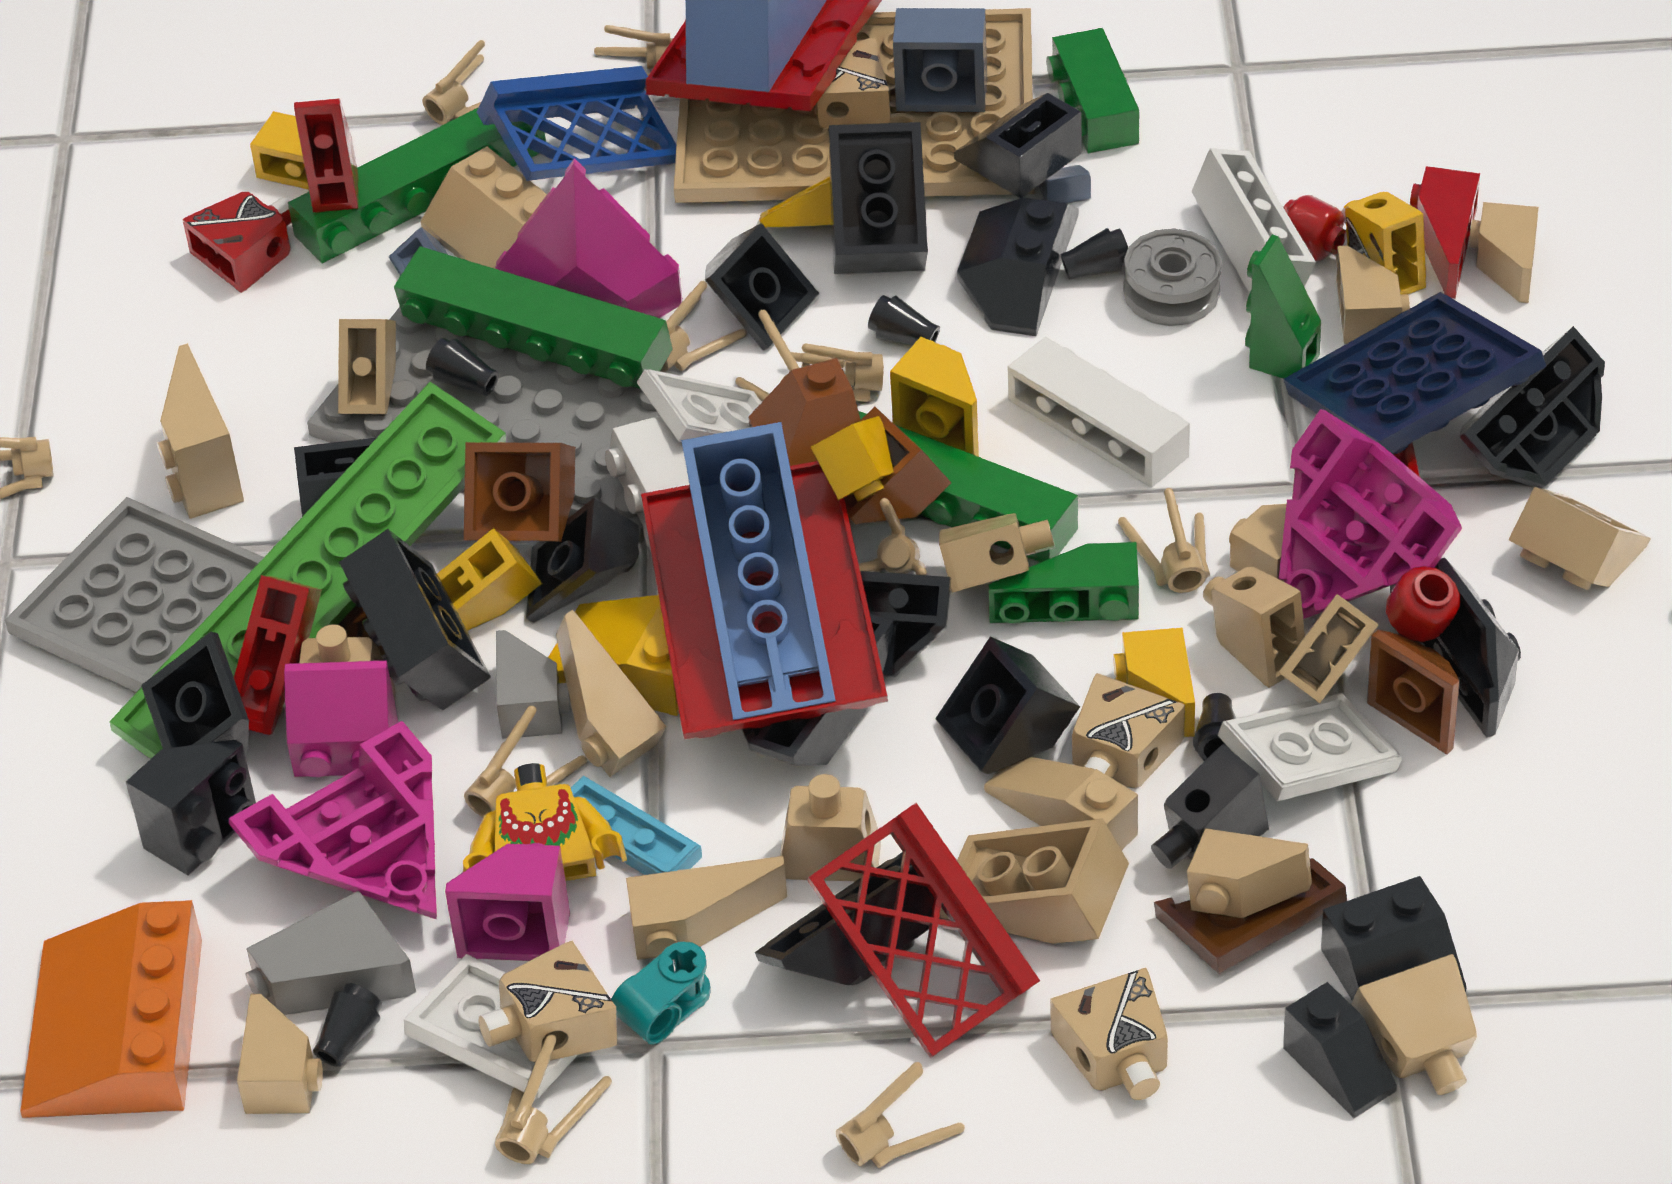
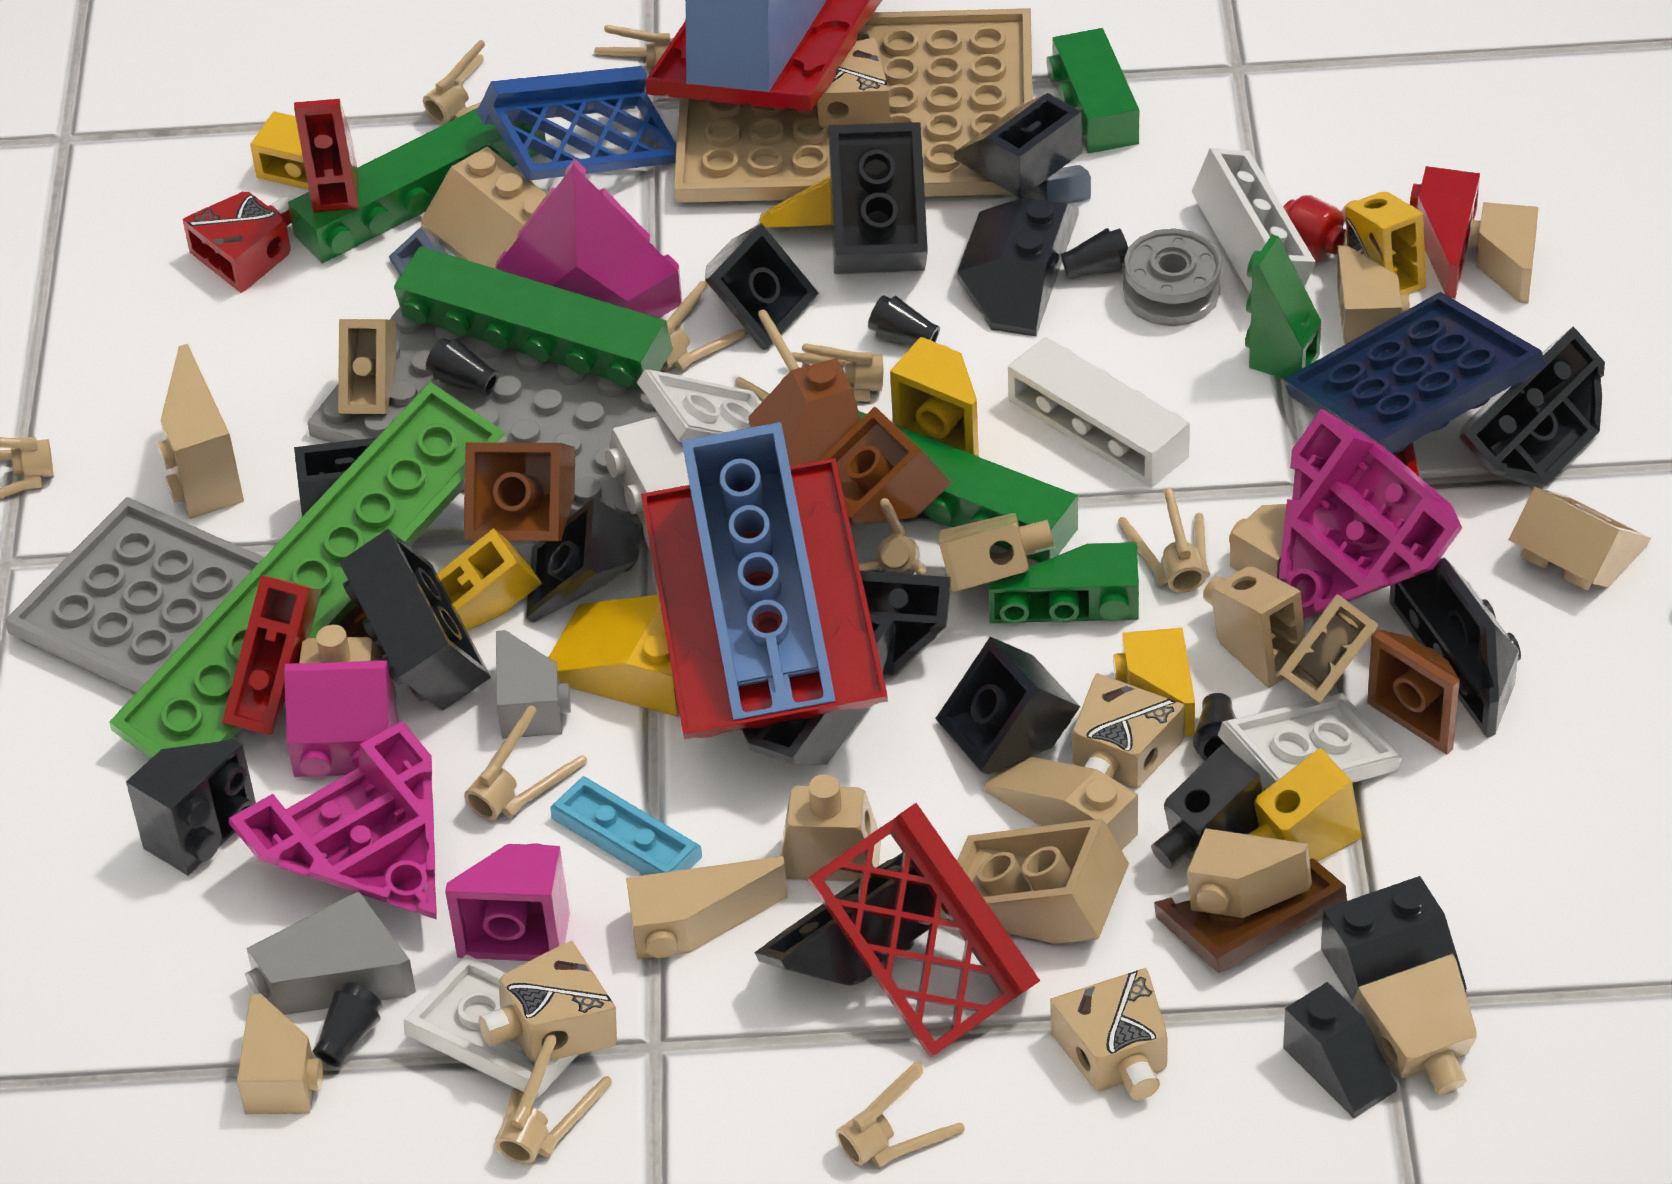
orange slope [20,900,202,1118] -> none
black slope [141,632,249,756] -> none
yellow torso [463,763,627,881] -> none
tan slope [556,609,667,777] -> none
teal piece [611,941,711,1045] -> none
yellow slope [811,416,894,502] -> none
sand blue brick [893,8,987,112] -> none
red head [1386,566,1460,642] -> none
none -> yellow torso [1247,748,1362,861]

